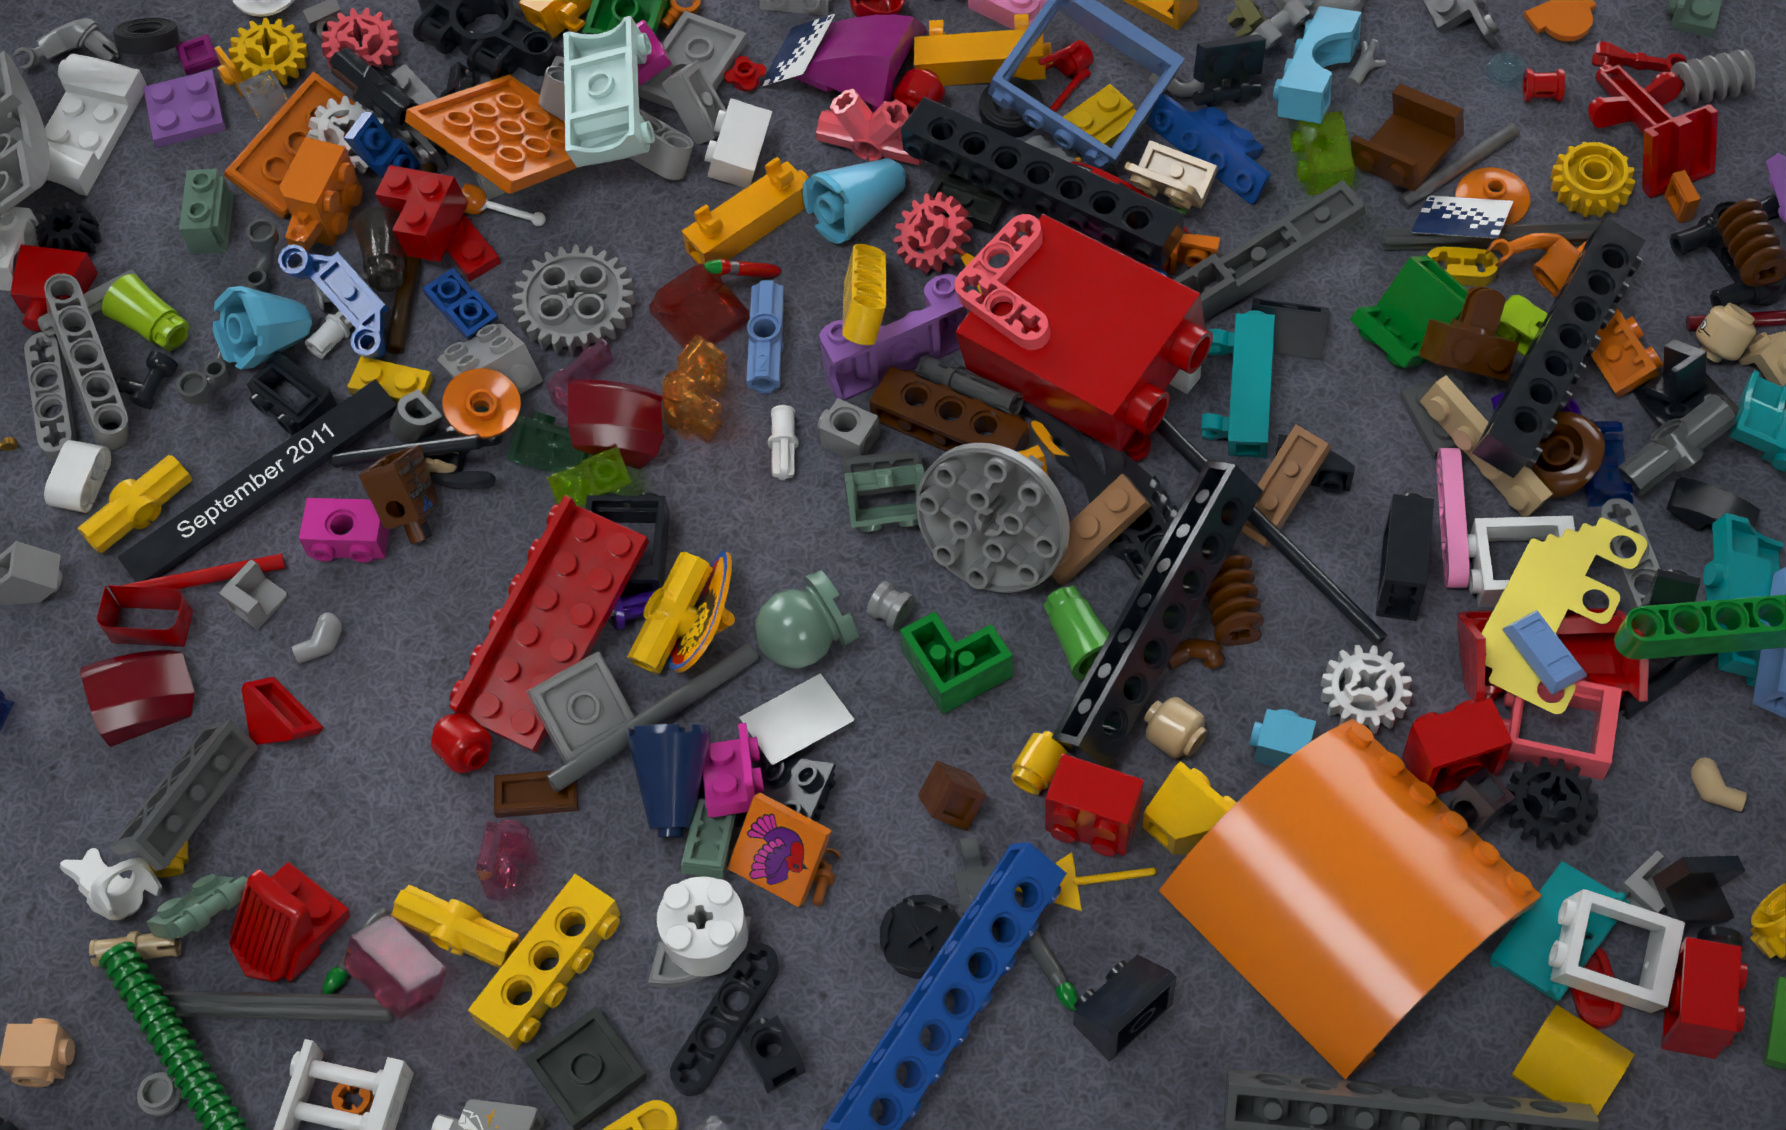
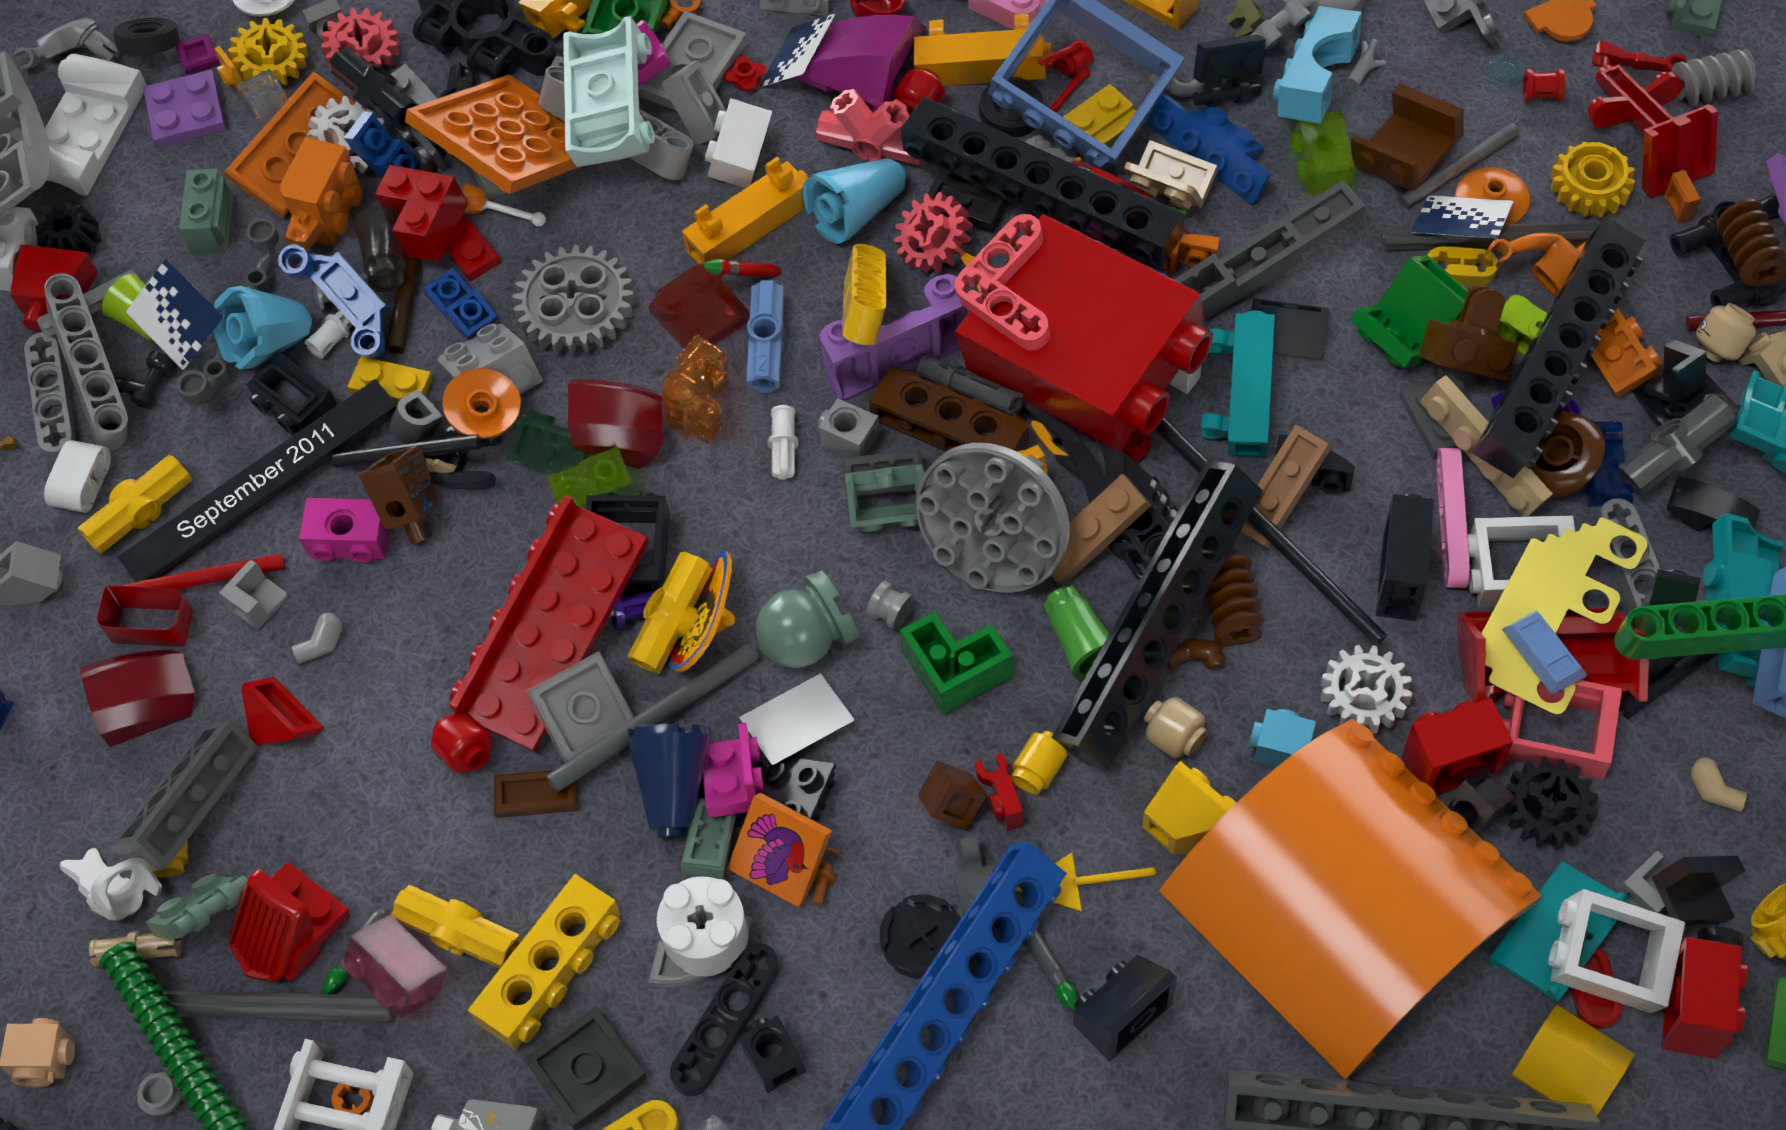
clear pink bracket [476,820,539,901] -> none
clear pink bracket [546,339,614,418] -> none
red brick [1045,754,1144,856] -> none
none -> sticker [126,259,224,370]
none -> red plate [975,753,1023,831]

